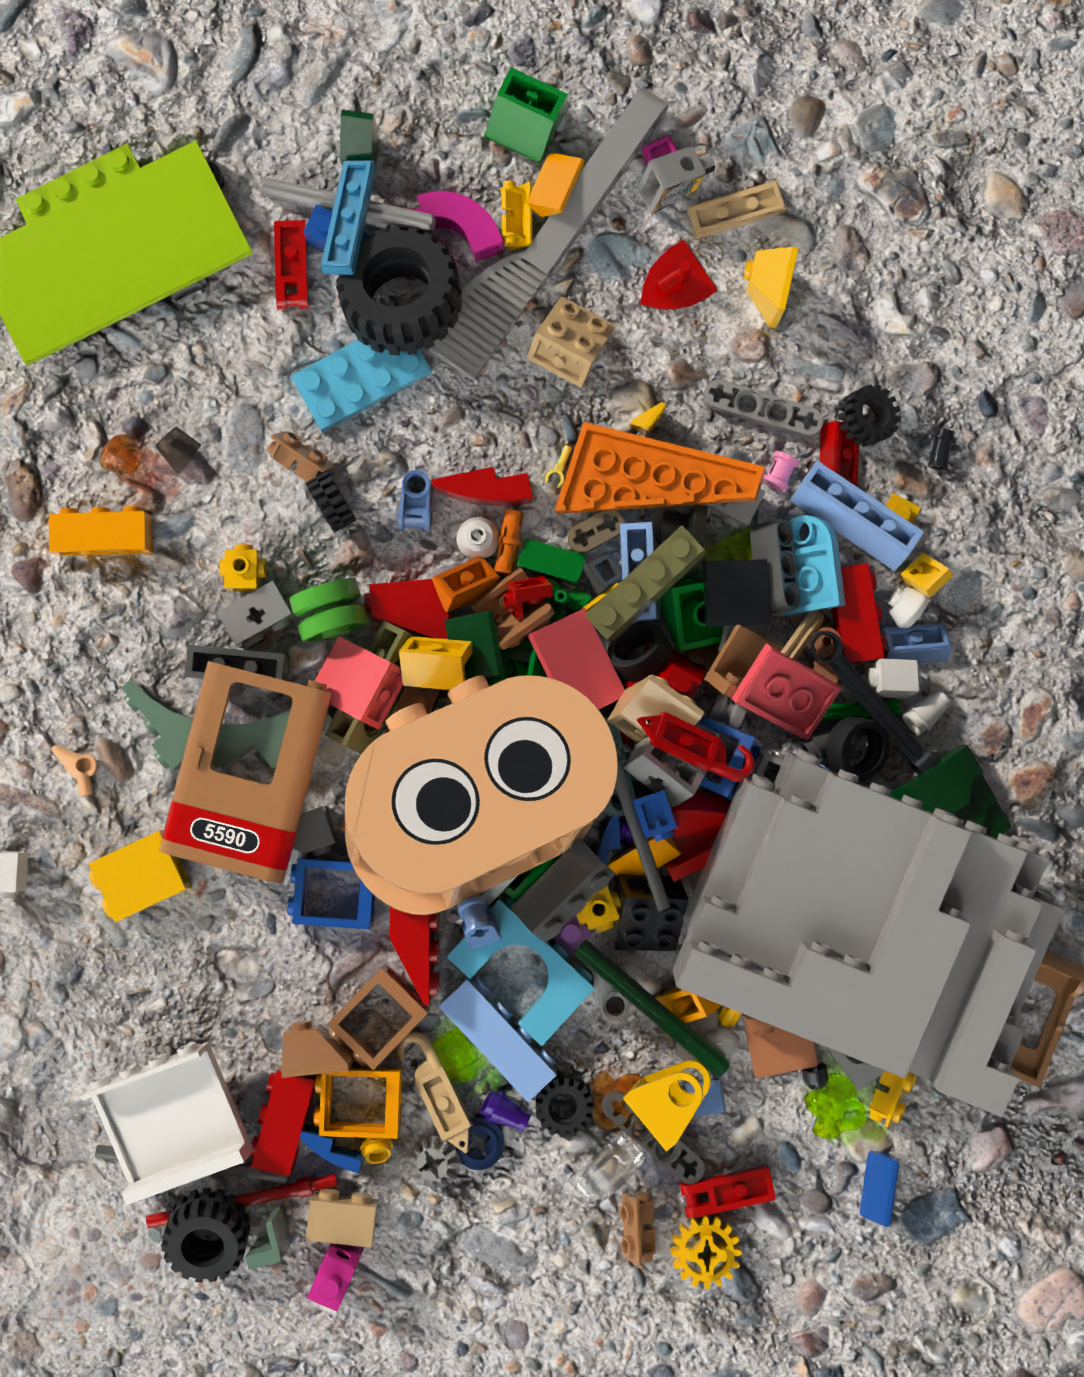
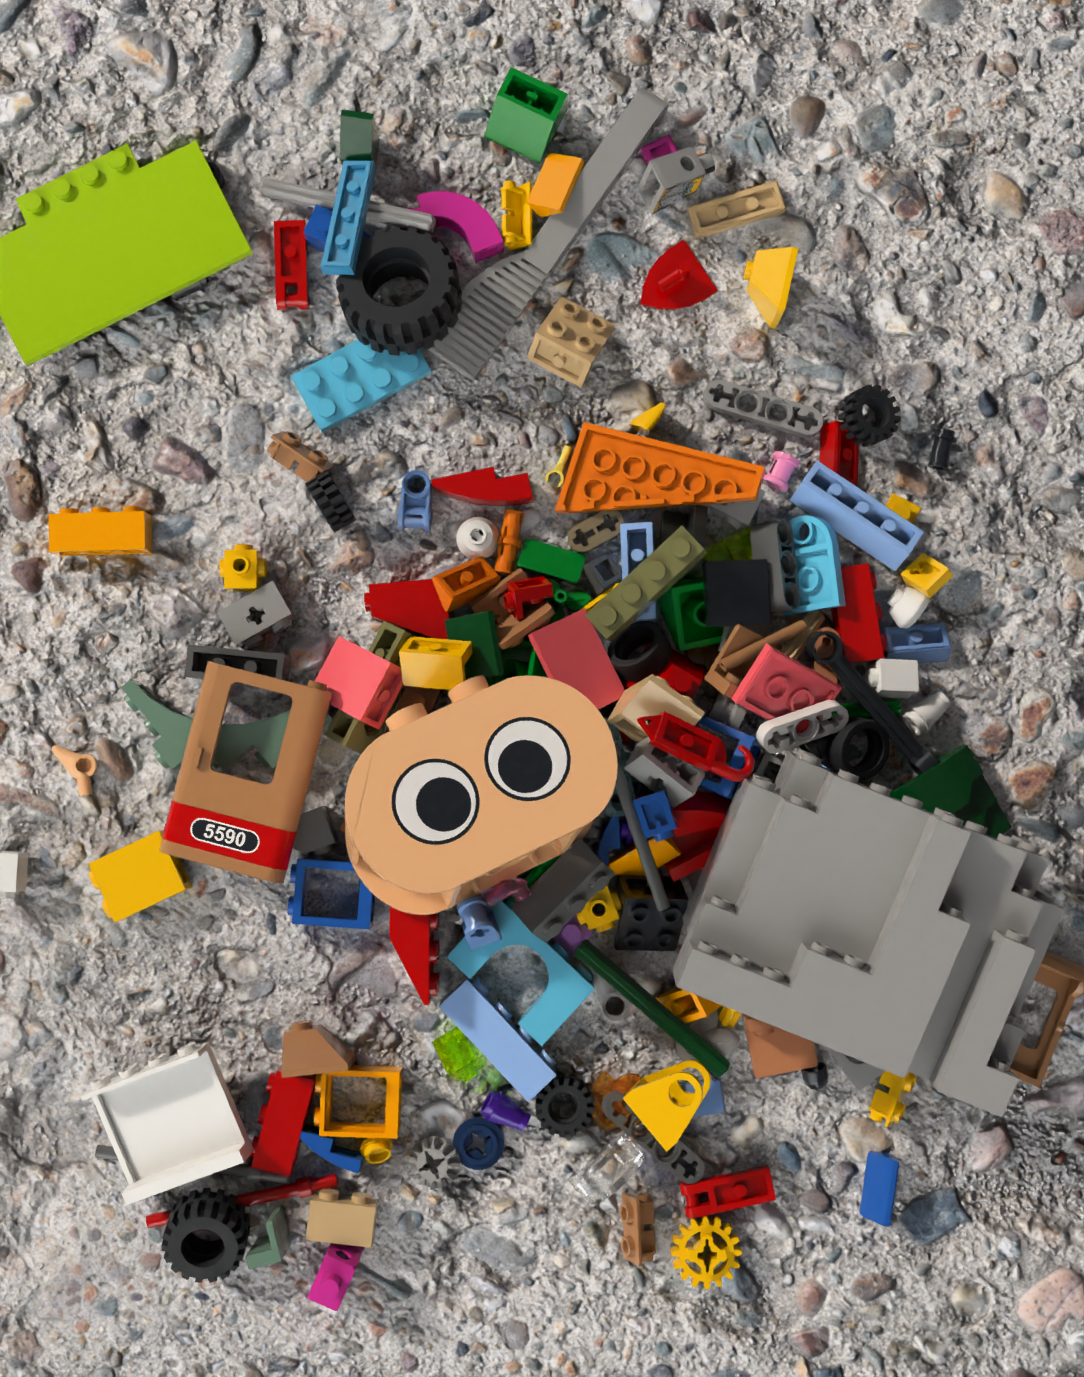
clear orange cone [99,434,142,475] -> none
clear smoke slope [155,426,201,474] -> none
bright green wheel [289,578,370,643] -> none
medium nougat window [327,964,430,1070] -> none
tan plate [397,1032,473,1153] -> none
clear neon green plate [803,1073,867,1139] -> none
none -> clear pink arm [482,878,531,907]
none -> medium nougat piece [719,620,808,672]
none -> white beam [756,700,849,753]

